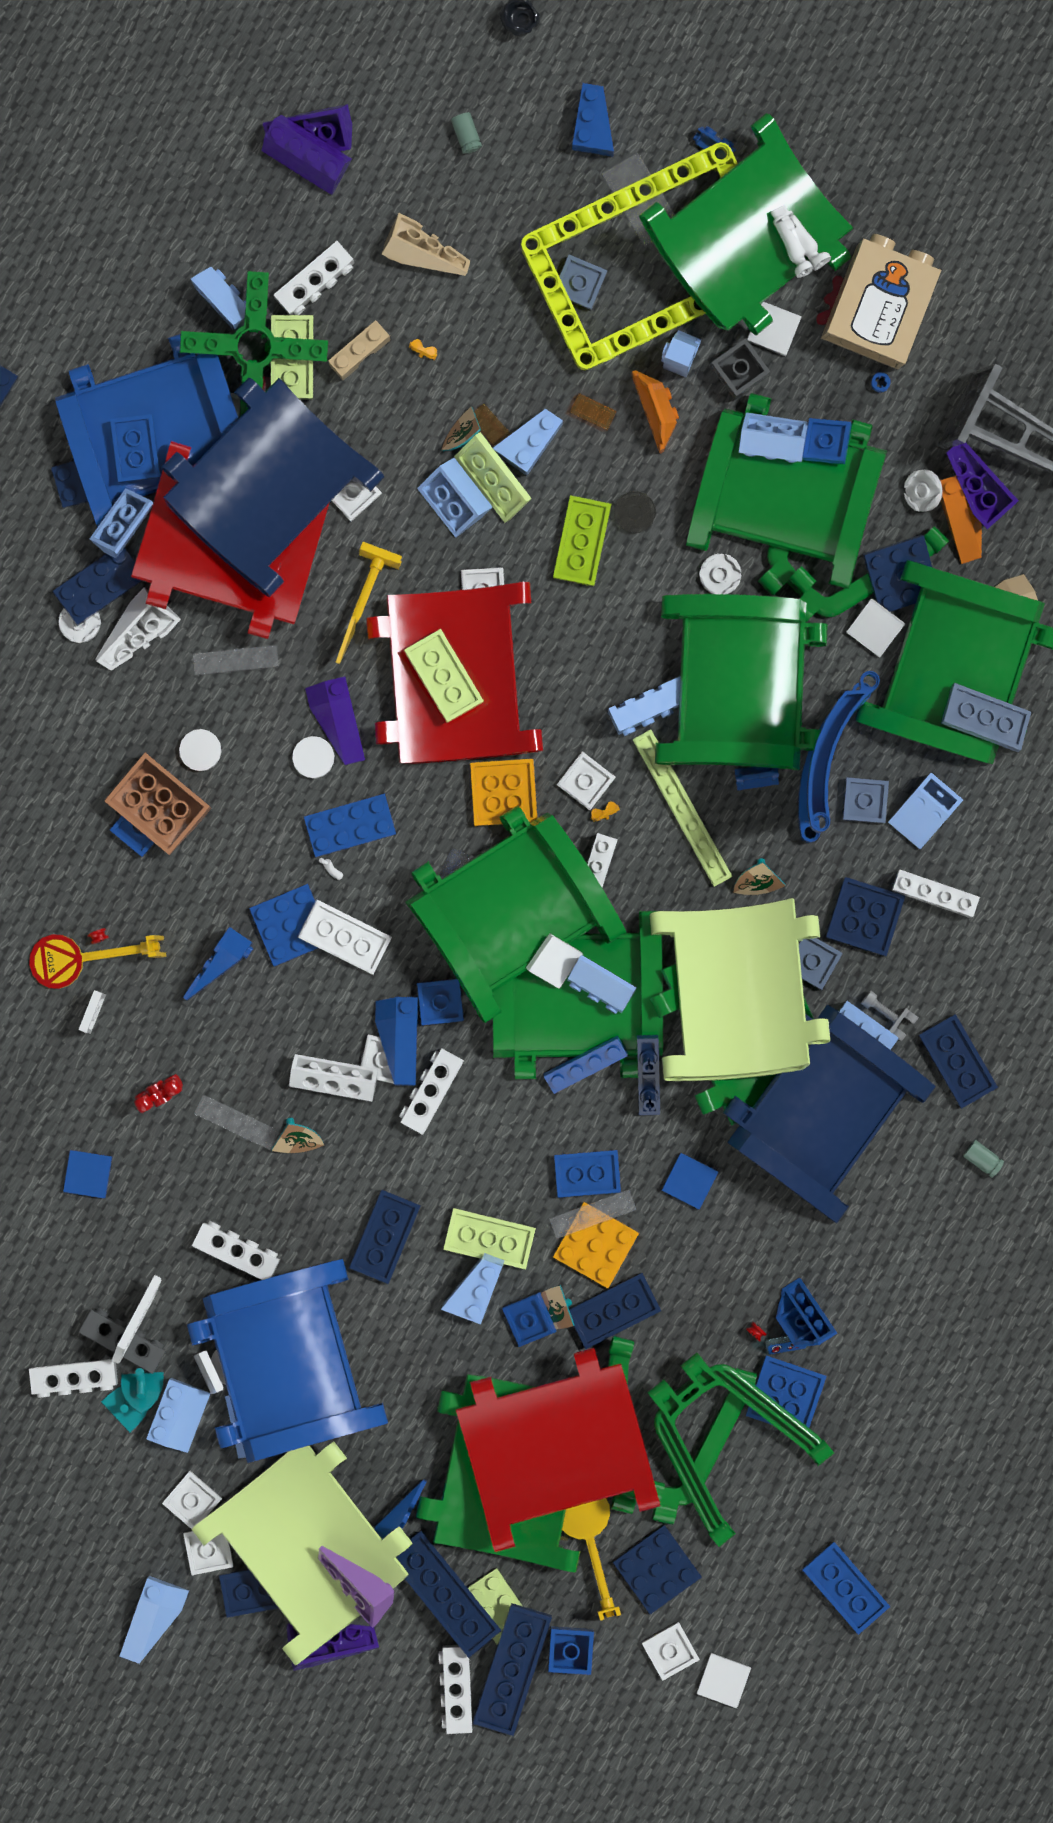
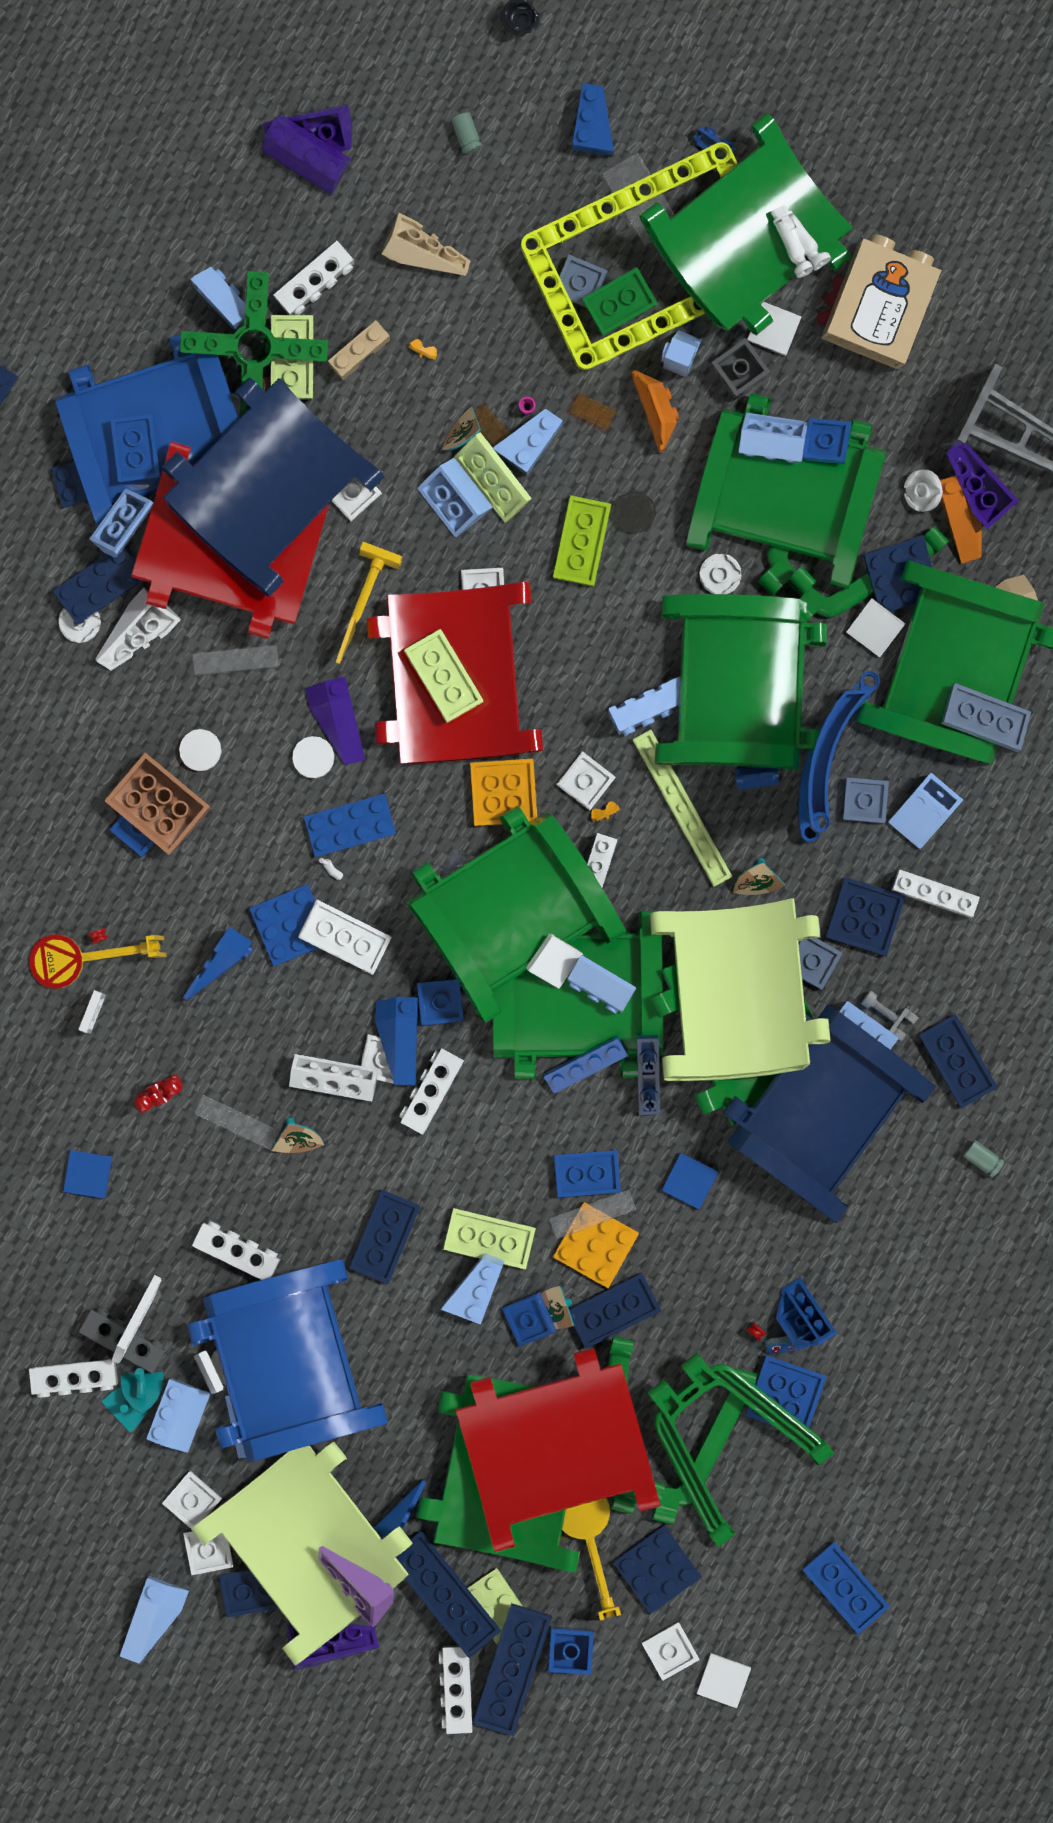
blue bush [871,373,891,393] -> none
none -> dark pink hose [519,397,536,415]
none -> green plate [582,267,658,336]

